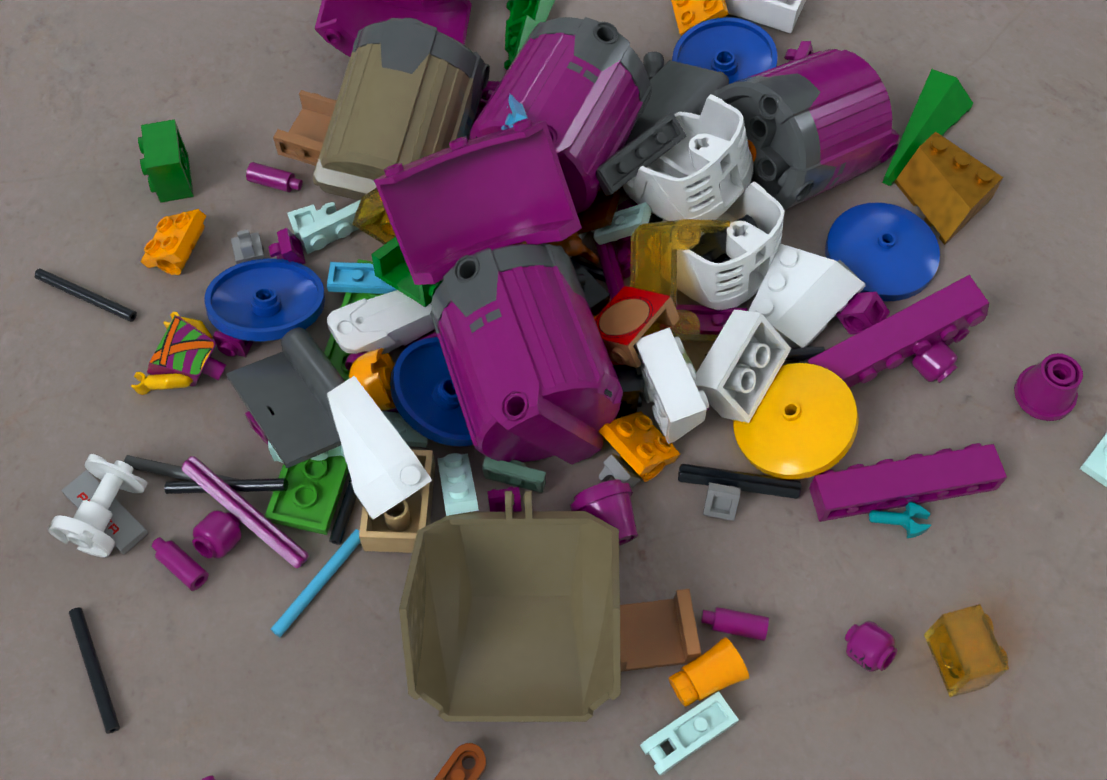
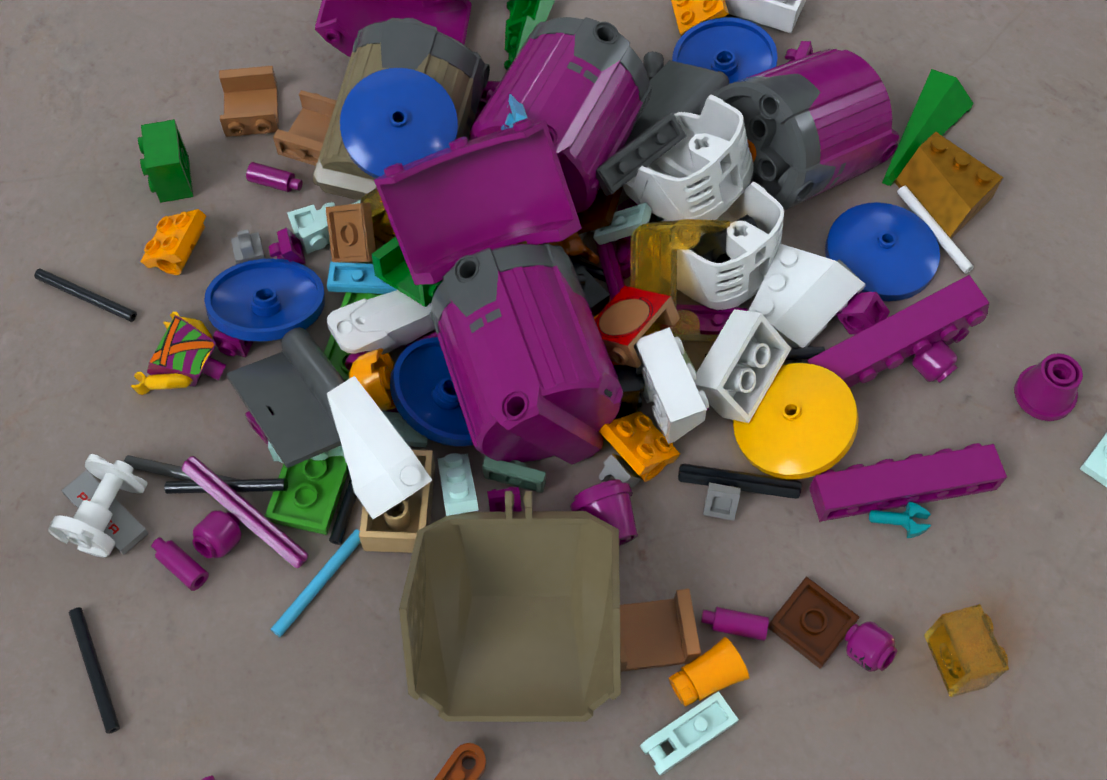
none -> medium nougat panel [219,66,279,137]
none -> medium nougat plate [326,202,376,263]
none -> blue dish [340,68,458,178]
none -> reddish brown tile [768,576,860,669]
none -> white piece [897,185,974,274]

